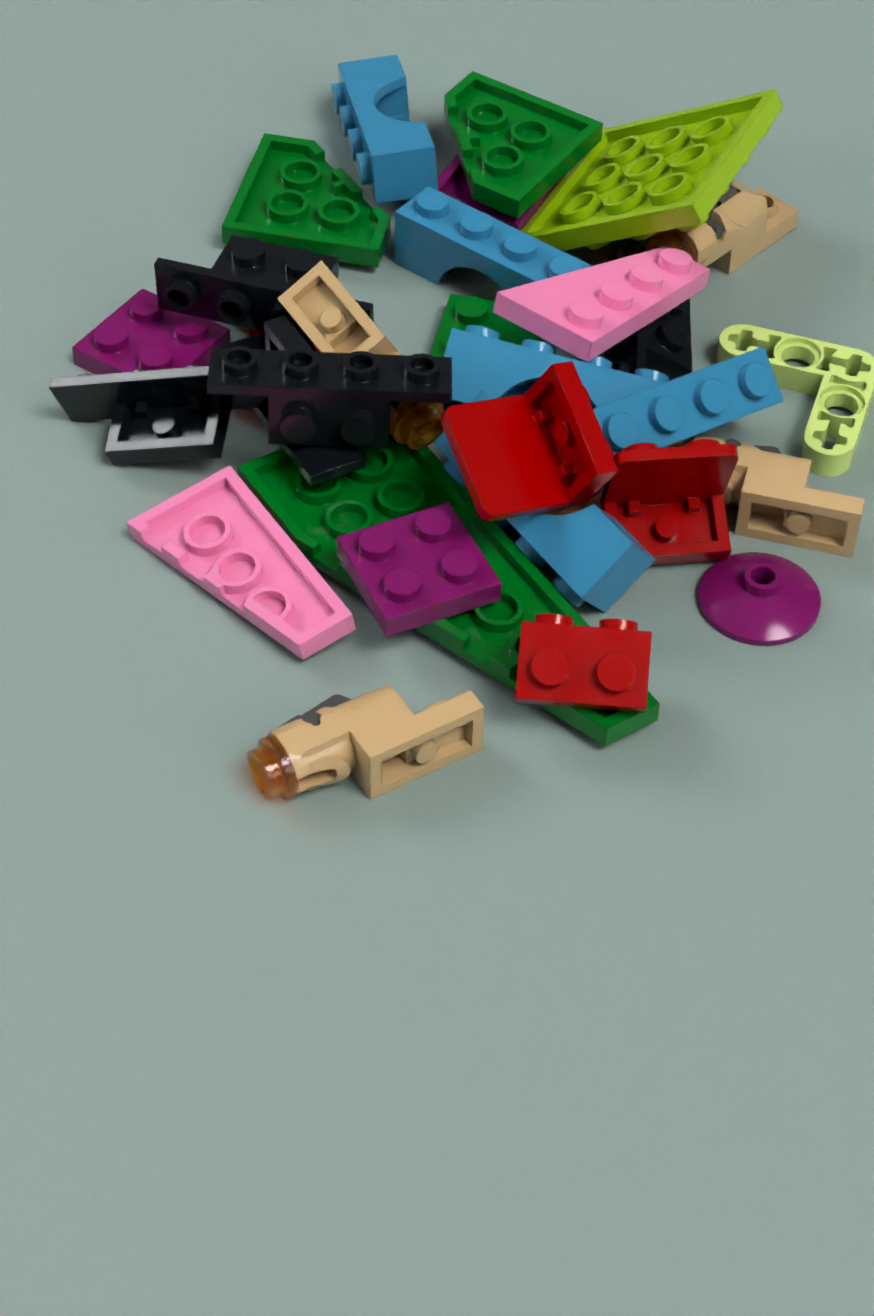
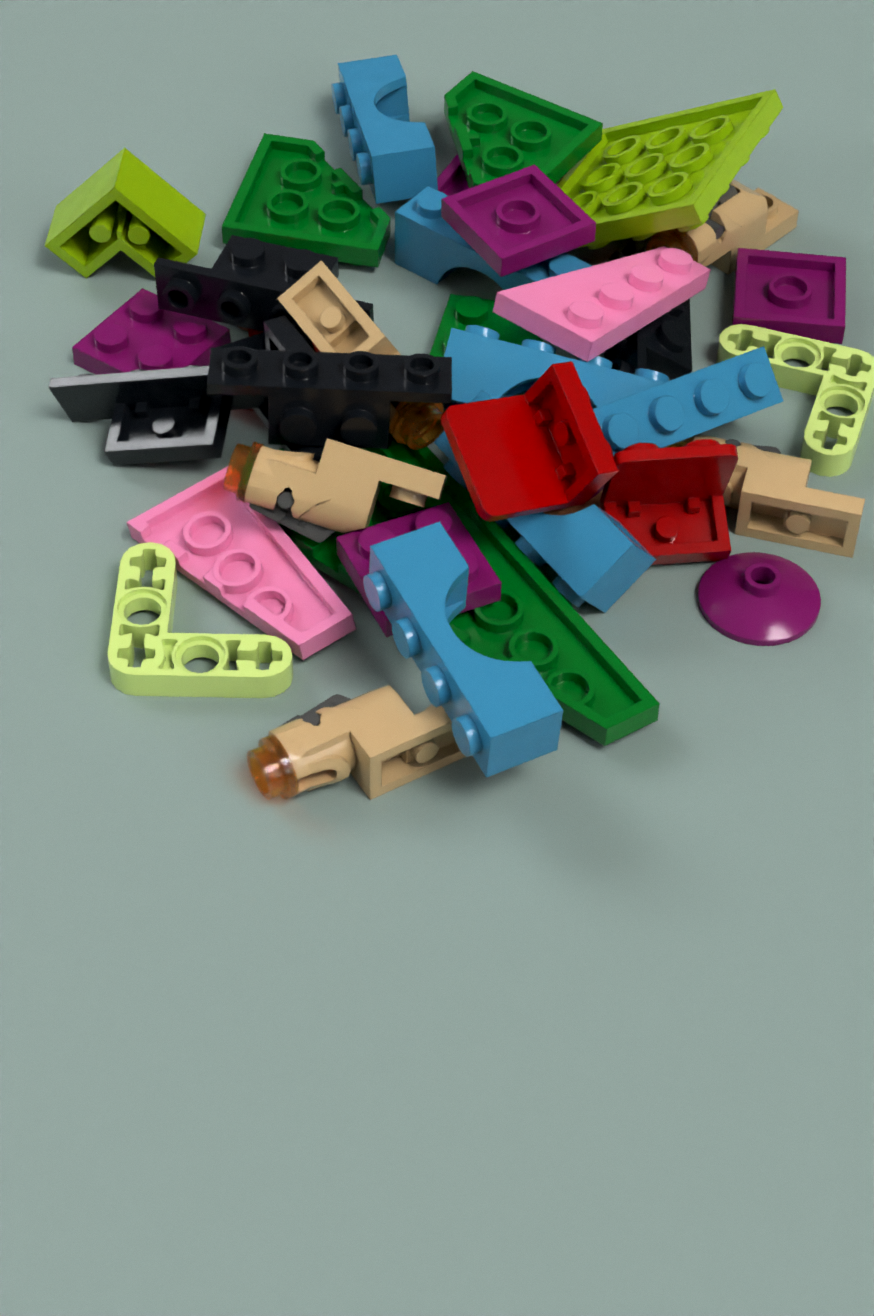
red bracket [515,613,652,713] -> none
none -> lime brick [45,147,206,278]
none -> yellowish green beam [107,542,293,698]
none -> tan plate [223,438,448,543]
none -> dark azure arch [363,522,563,778]
none -> magenta plate [441,164,596,277]
none -> magenta plate [732,248,846,344]

